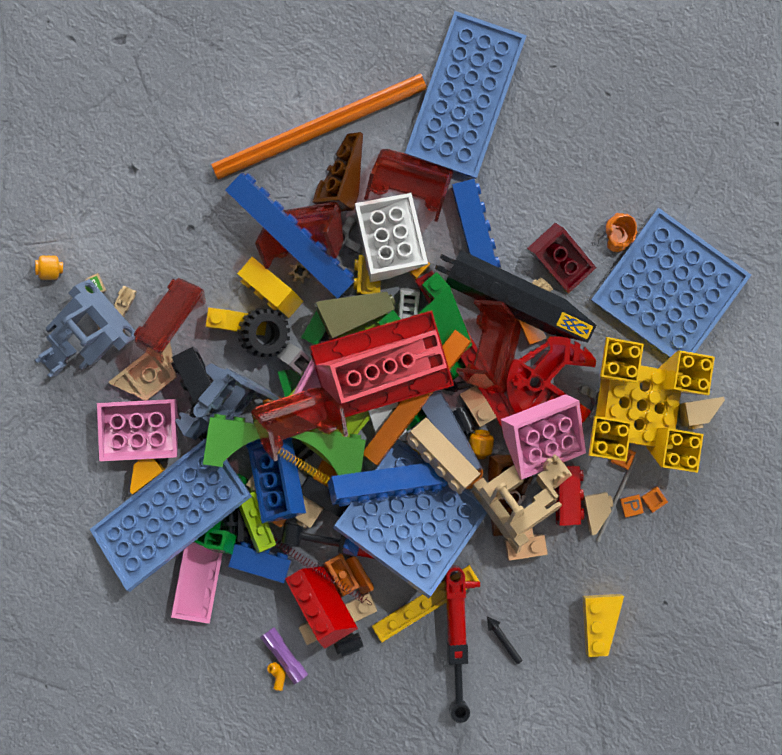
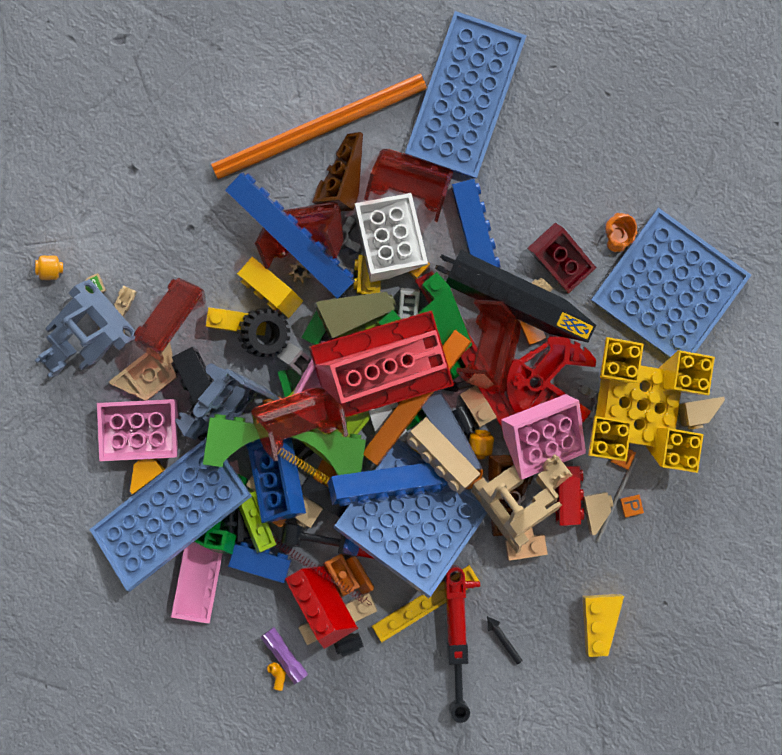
orange tile [641,486,668,513] -> none

